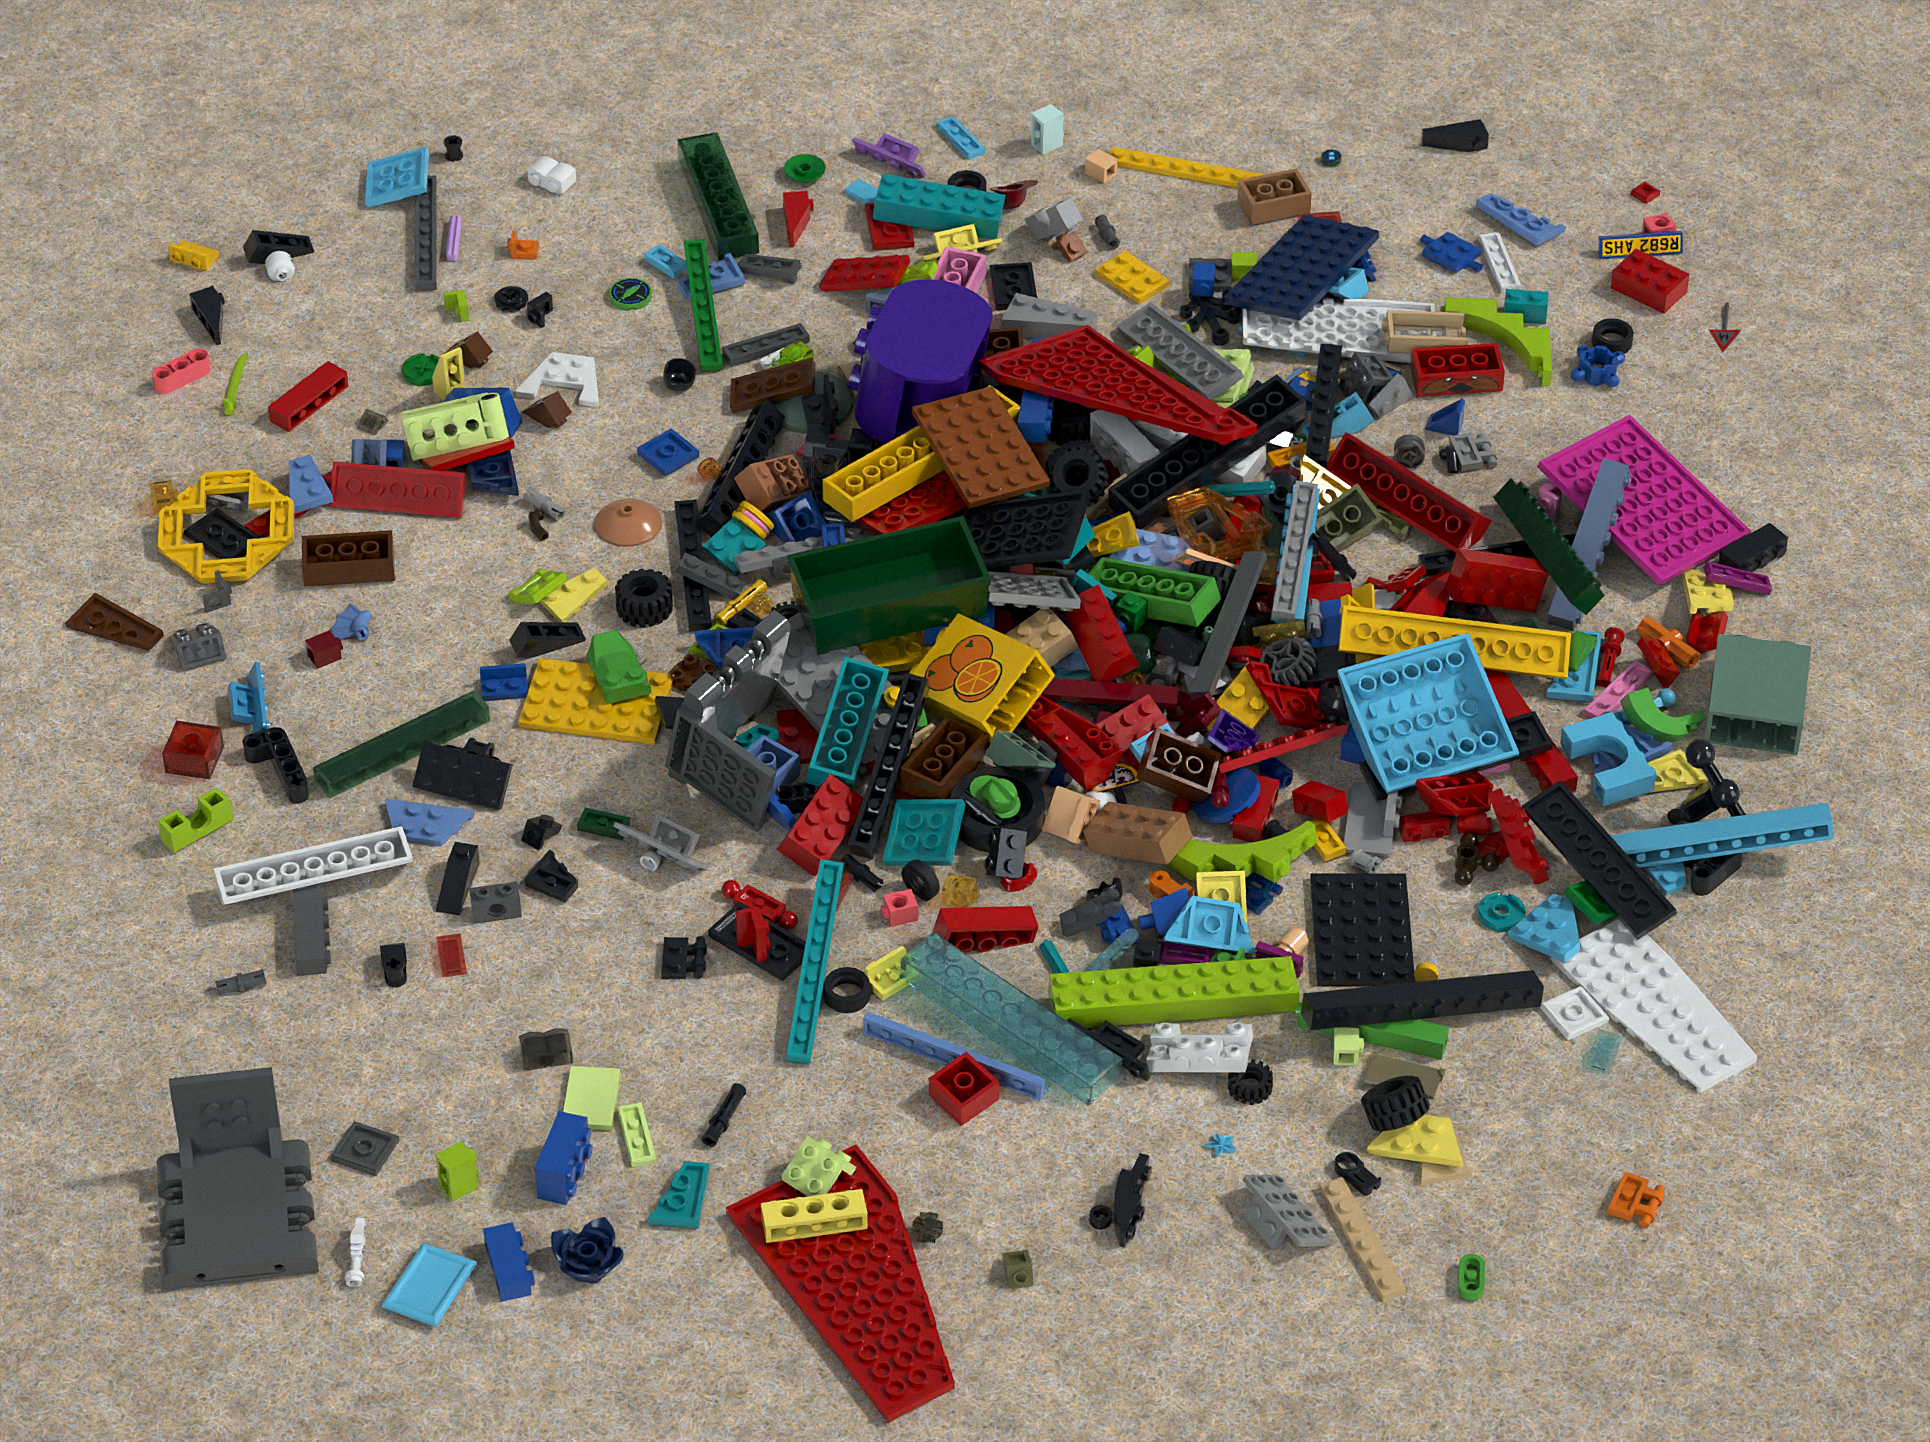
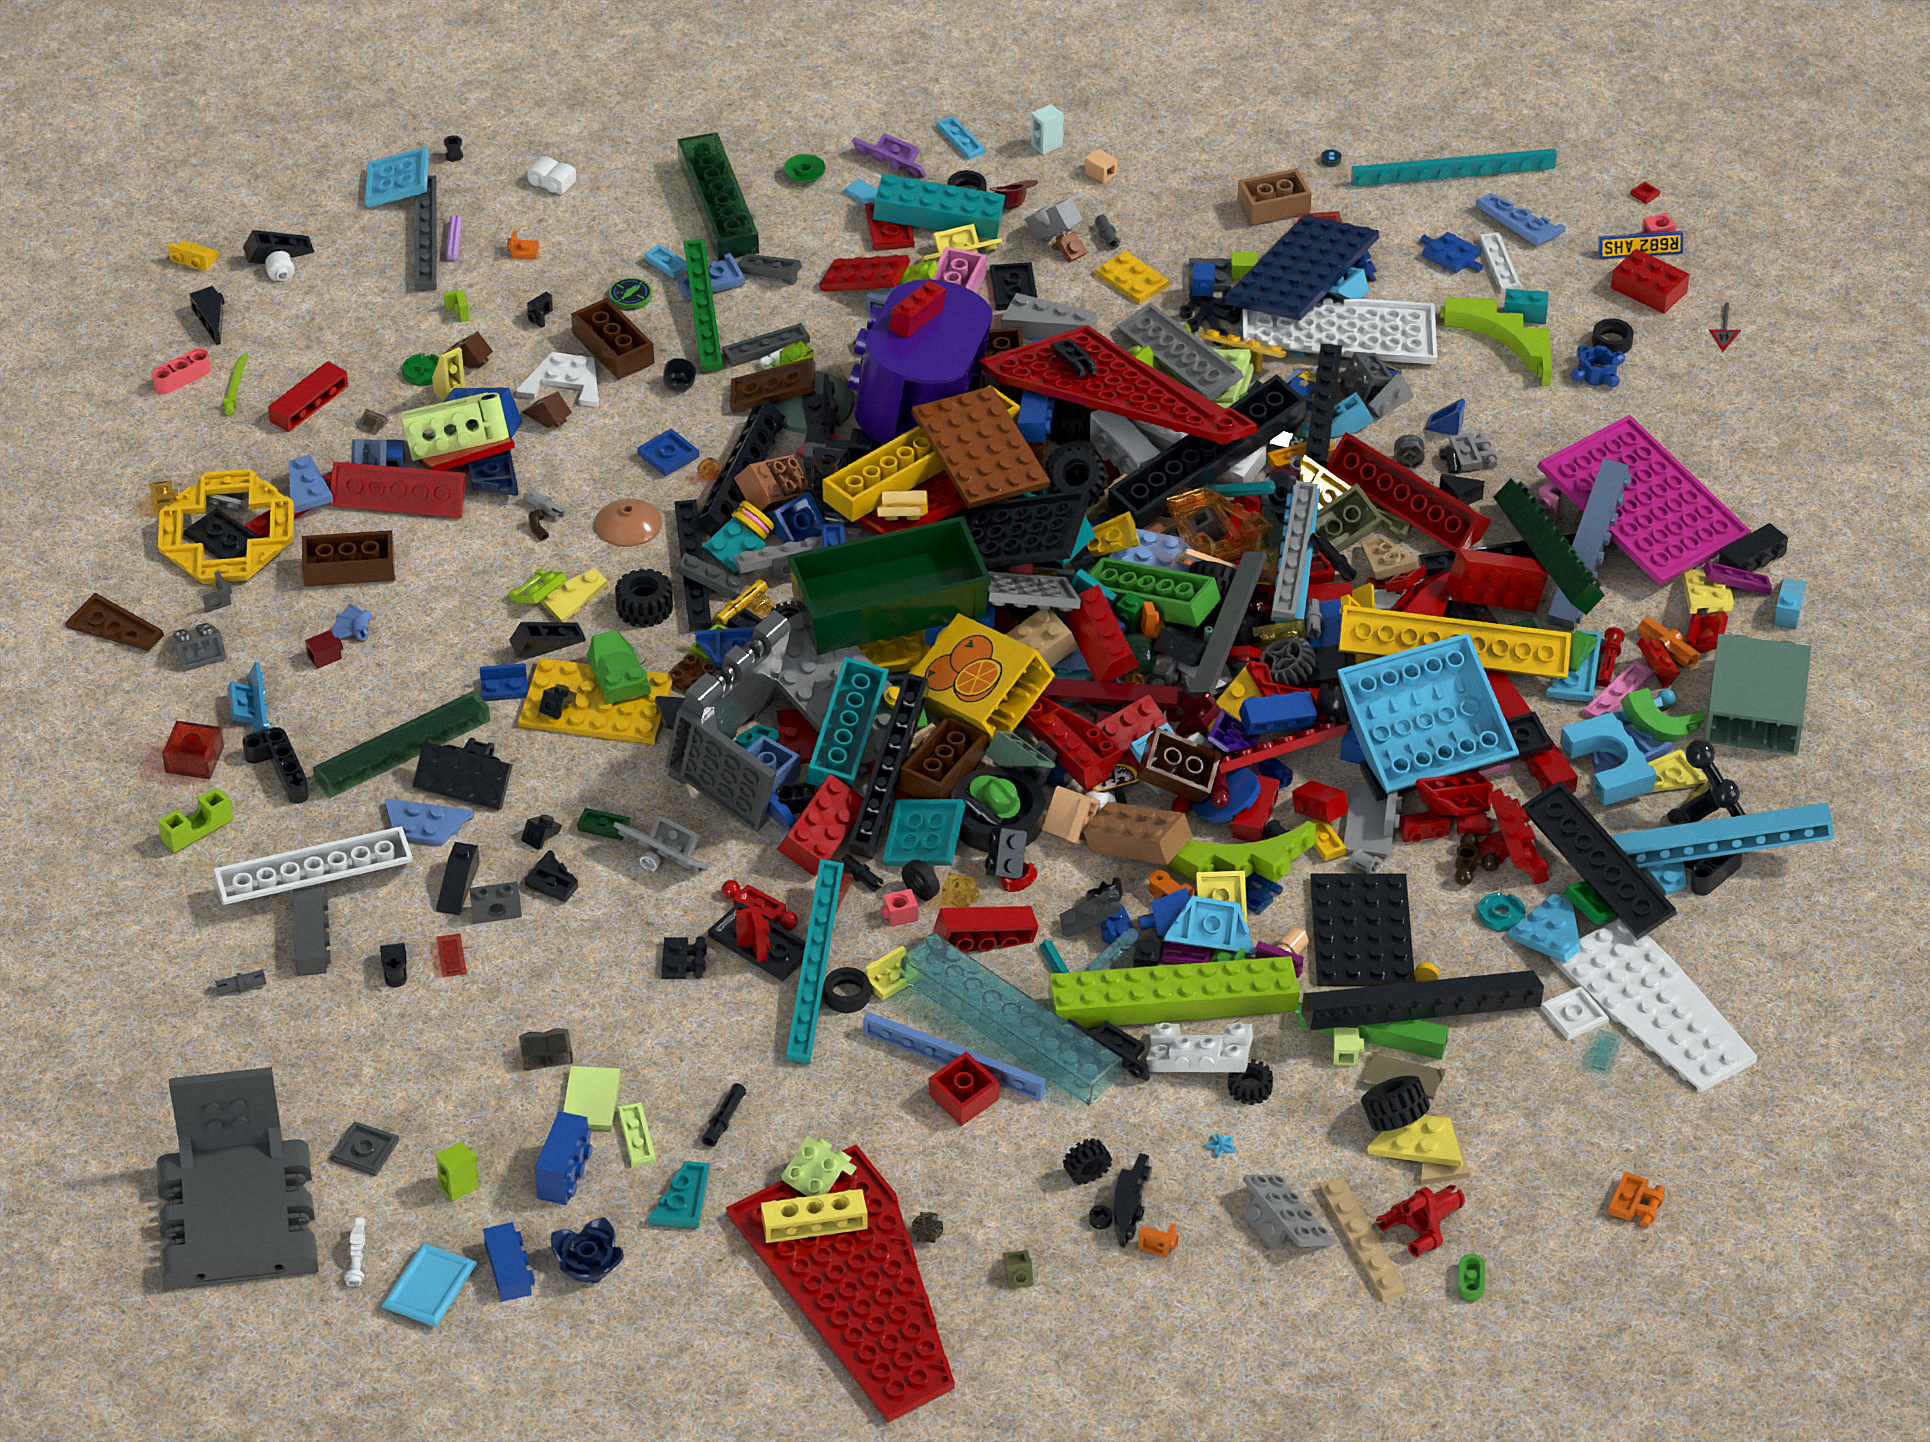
black gear [494,286,529,312] -> none
red slope [783,190,814,247] -> none
yellow plate [1109,147,1266,188] -> none
black piece [1334,1152,1381,1196] -> none
tan door [1381,310,1468,354] -> none
red brick [1410,343,1505,397] -> none
black slope [1421,119,1489,152] -> none
none -> black bracket [539,684,577,719]
none -> reddish brown brick [571,298,655,379]
none -> yellow bracket [877,490,928,520]
none -> red brick [889,280,947,338]
none -> black hinge [1050,338,1097,378]
none -> black tyre [1063,1138,1112,1185]
none -> orange bracket [1138,1223,1179,1257]
none -> orange bracket [1140,602,1165,639]
none -> yellow bracket [1199,329,1286,373]
none -> blue brick [1239,691,1317,736]
none -> teal plate [1351,148,1557,187]
none -> tan wing [1361,536,1420,580]
none -> red wheel [1376,1185,1465,1257]
none -> black slope [1439,474,1485,505]
none -> medium azure slope [1774,578,1807,629]

